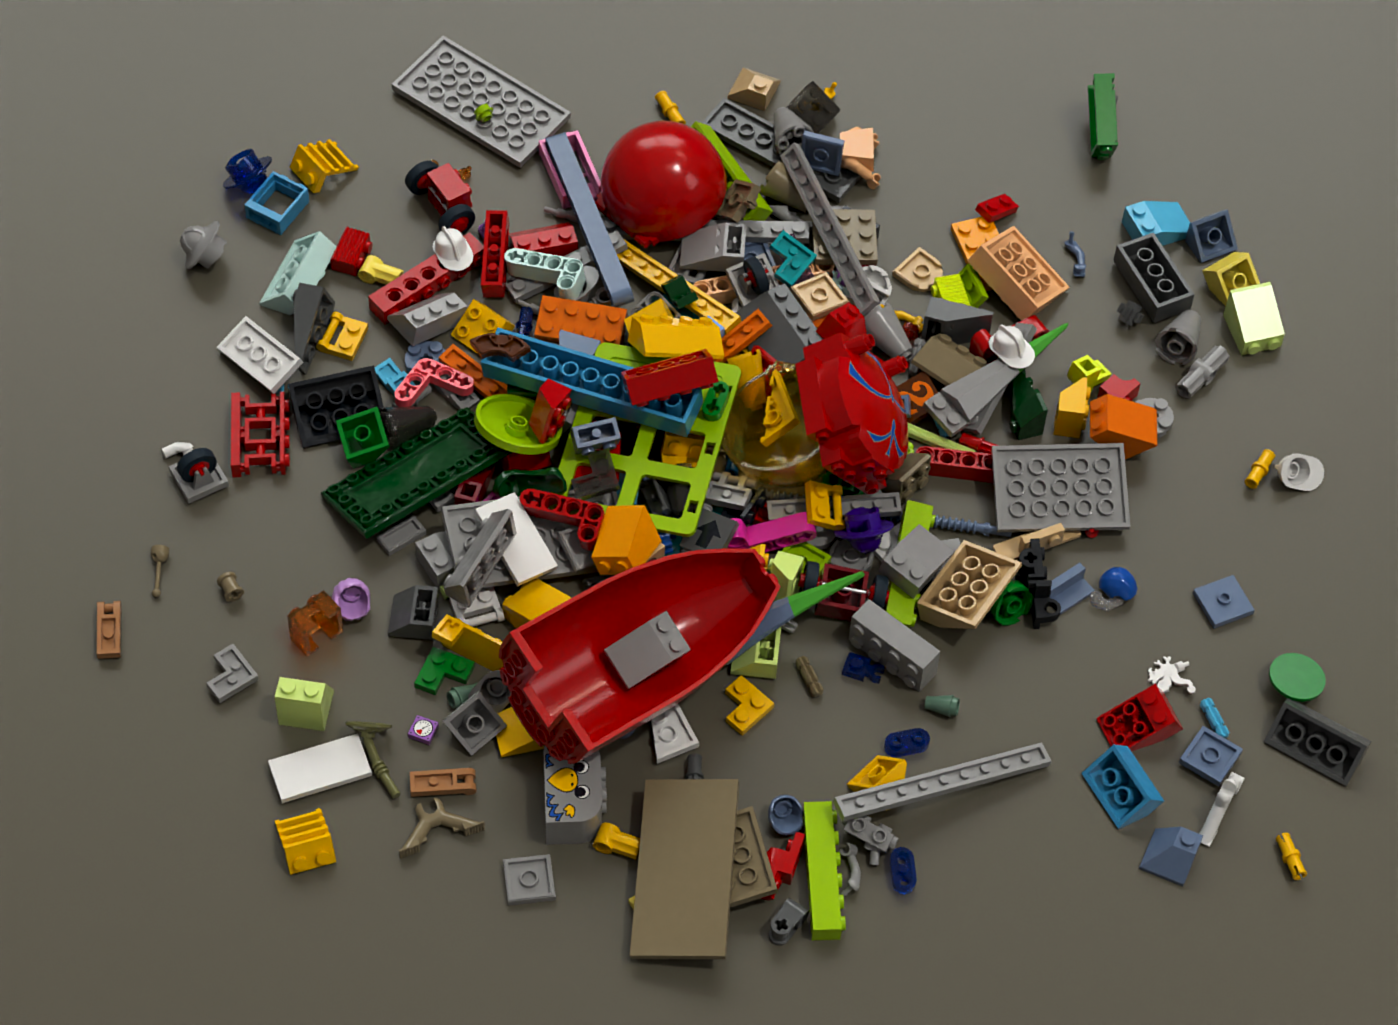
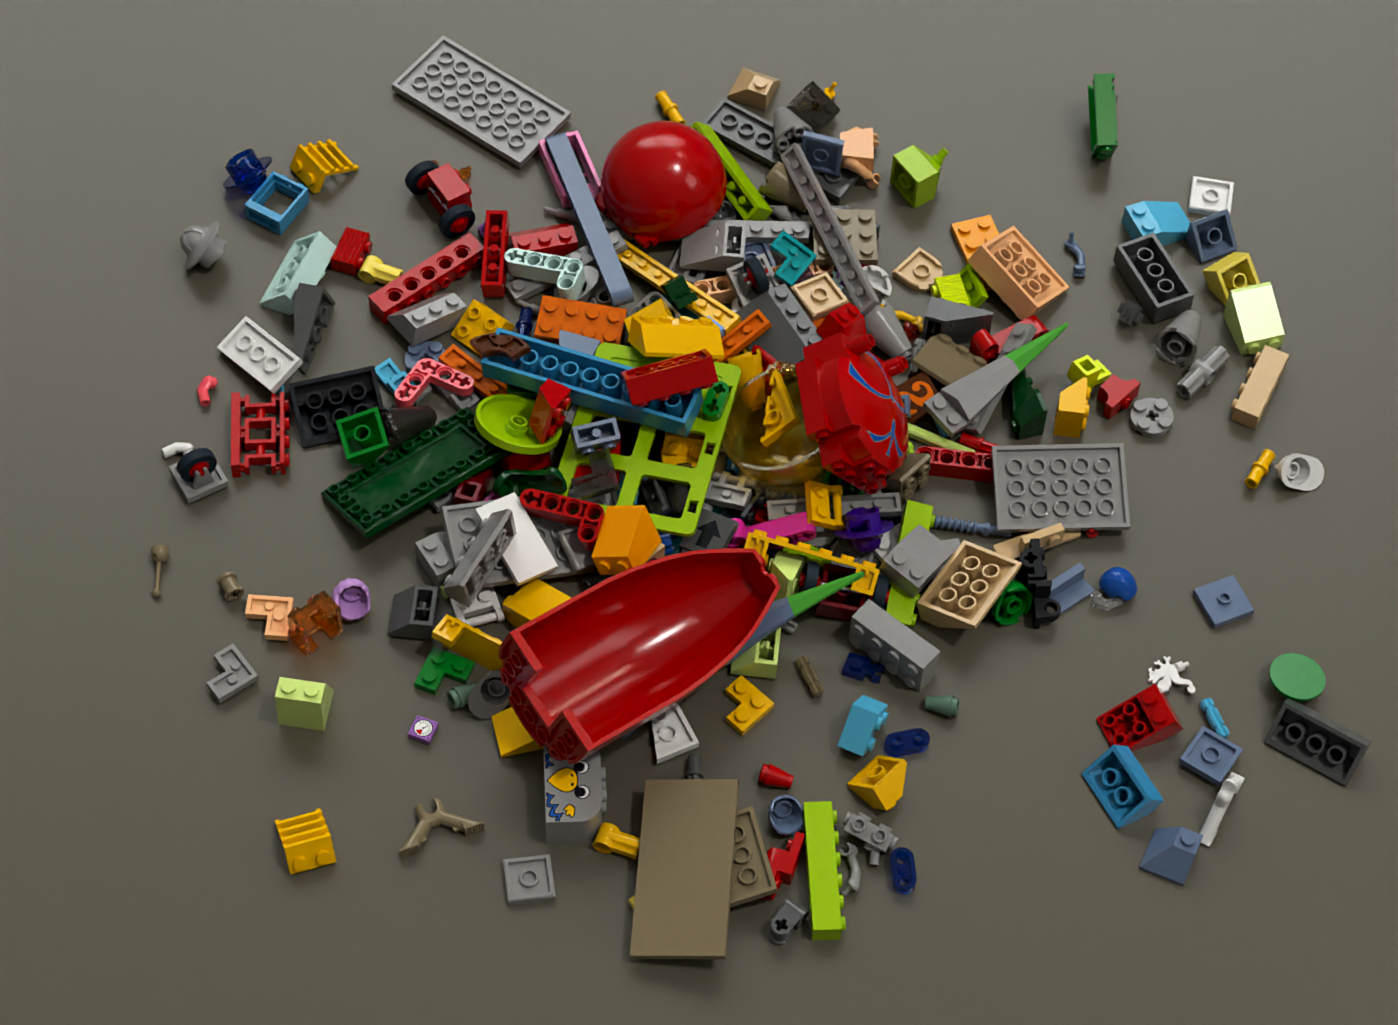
medium nougat plate [97,601,122,659] -> none
white tile [268,733,372,803] -> none
yellow plate [316,312,368,361] -> none
olive dish [345,721,401,799] -> none
light grey tile [377,515,427,556] -> none
medium nougat plate [410,768,477,797] -> none
white piece [432,226,474,271] -> none
light grey slope [442,691,507,756] -> none
lime plate [474,104,493,122] -> none
light grey slope [603,611,691,690] -> none
dark tan plate [715,179,761,223] -> none
light grey plate [833,742,1052,822] -> none
red plate [975,193,1019,223] -> none
white piece [989,324,1035,369] -> none
orange slope [1090,394,1157,460] -> none
yellow pin [1276,833,1307,880] -> none
none -> coral arm [197,375,218,406]
none -> light nougat plate [245,594,294,641]
none -> yellow bracket [744,529,880,596]
none -> red cone [758,763,794,789]
none -> medium azure brick [837,695,889,756]
none -> lime piece [890,145,949,209]
none -> white tile [1188,176,1234,216]
none -> tan brick [1230,345,1289,429]

